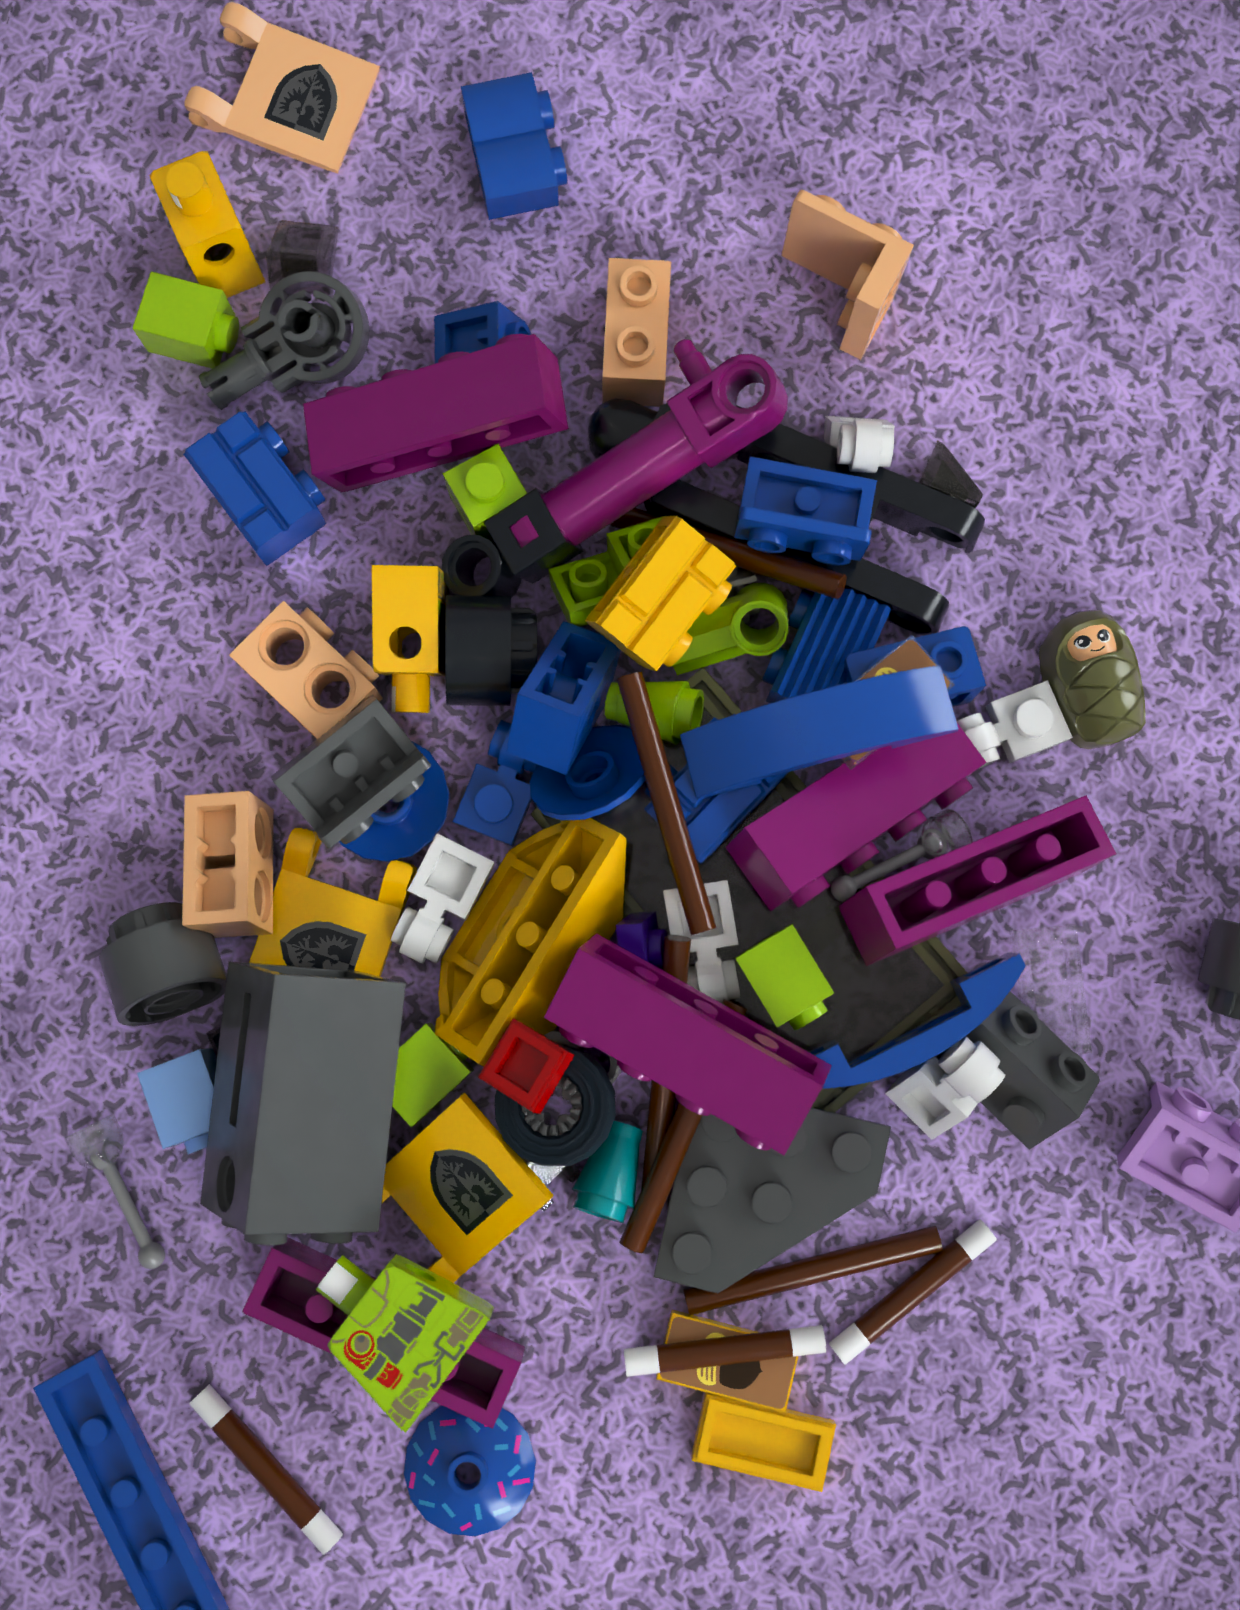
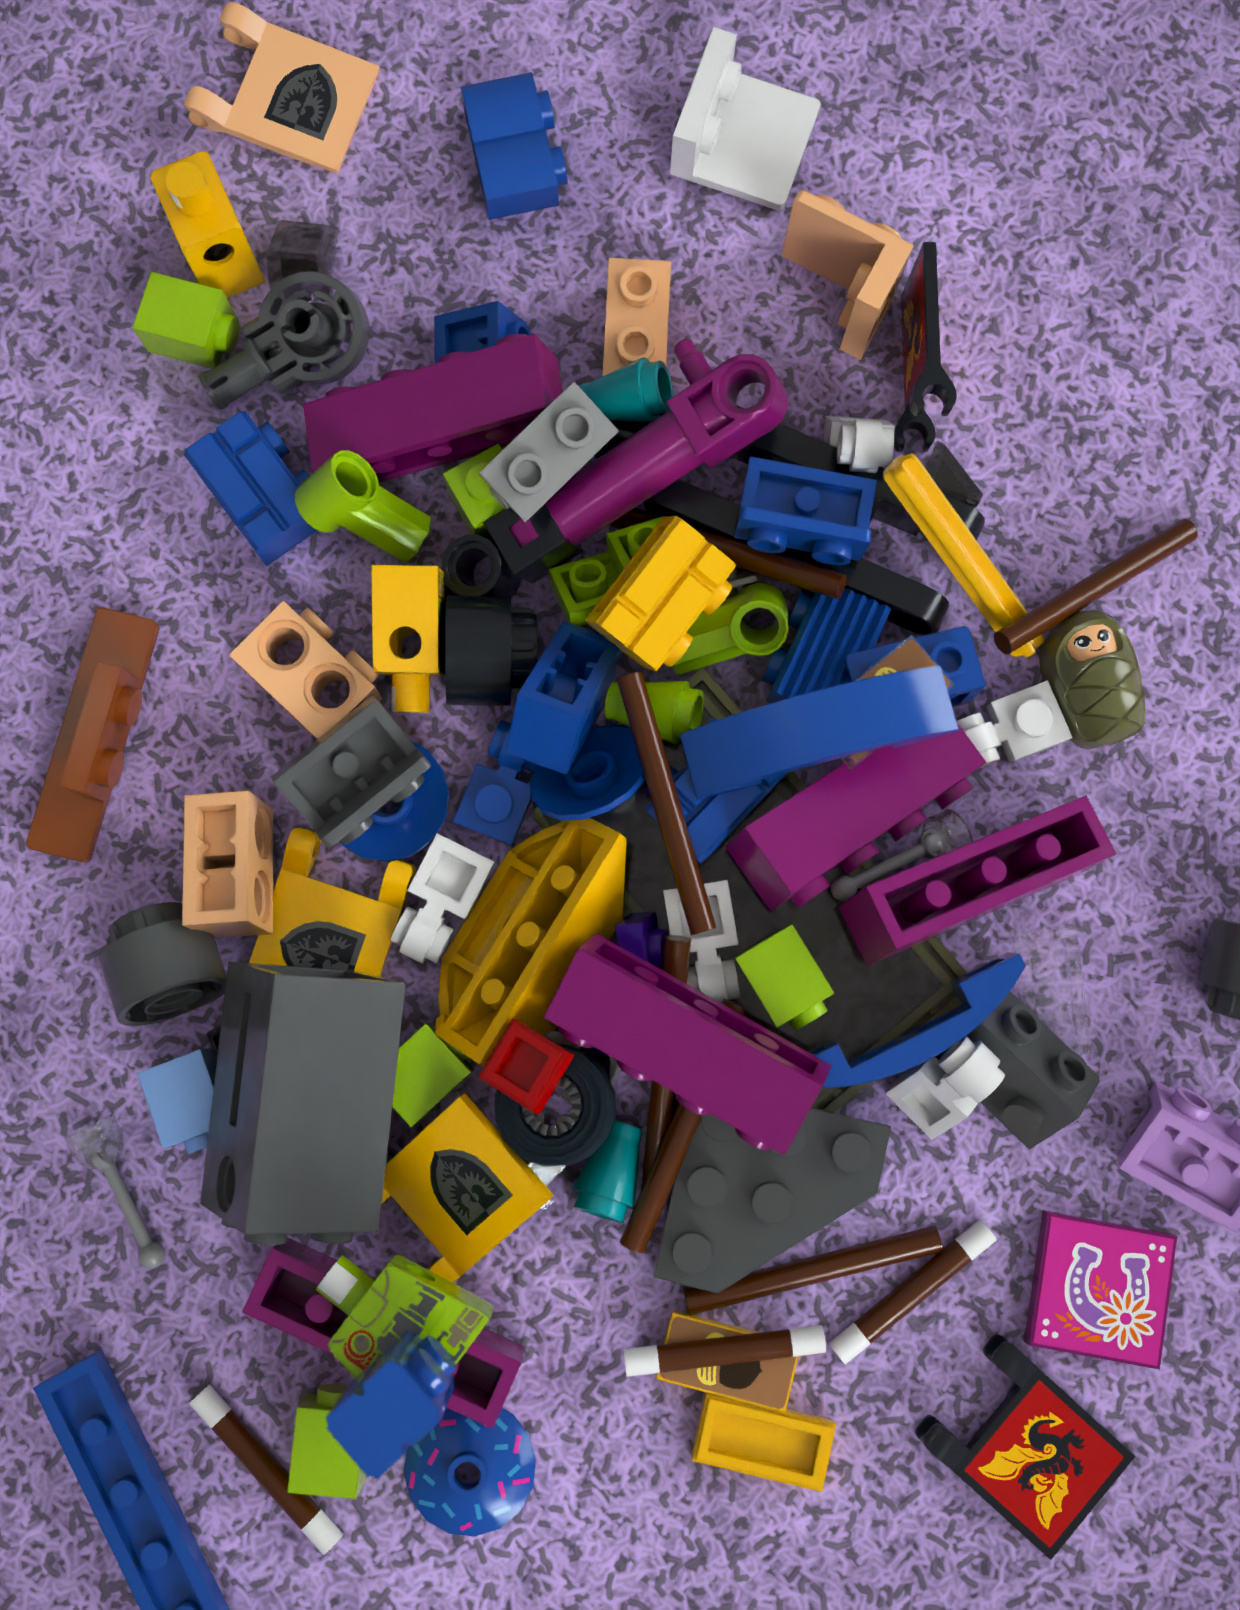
none -> dark orange bracket [26,607,160,863]
none -> lime brick [287,1384,366,1499]
none -> lime piece [295,450,431,563]
none -> blue brick [326,1331,457,1479]
none -> light grey hinge [479,381,619,523]
none -> teal cone [578,357,674,422]
none -> white bracket [670,27,821,211]
none -> yellow axle [883,453,1044,658]
none -> black flag [894,242,957,452]
none -> flag [915,1334,1136,1560]
none -> reddish brown bar [994,519,1198,654]
none -> tile [1024,1210,1177,1370]

